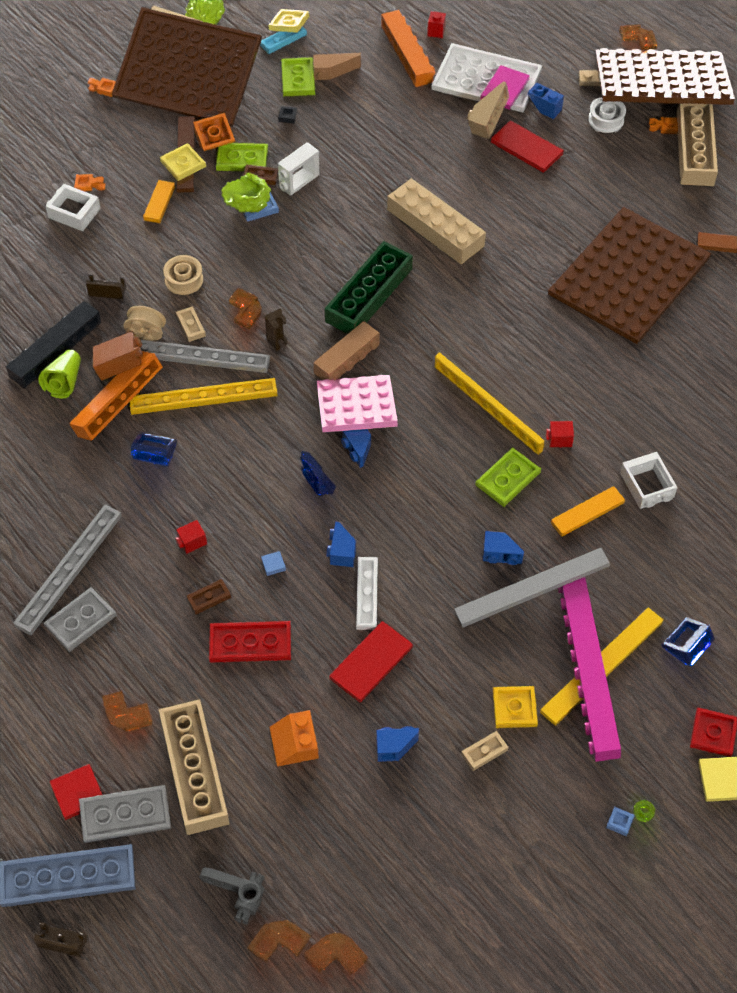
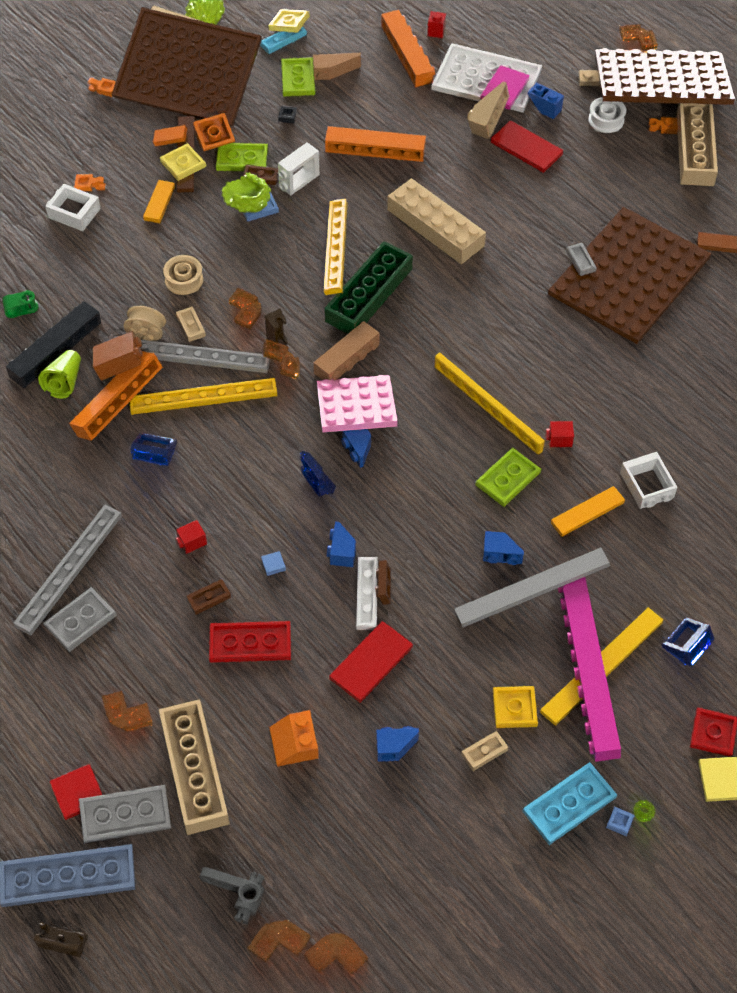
dark brown hinge [86,274,126,299] -> none
none -> green piece [2,290,39,318]
none -> orange tile [153,125,187,146]
none -> clear orange plate [263,339,300,379]
none -> yellow tile [324,199,347,295]
none -> orange brick [325,126,426,162]
none -> reddish brown plate [375,560,391,605]
none -> medium azure plate [522,762,617,845]
none -> light grey tile [566,243,597,276]

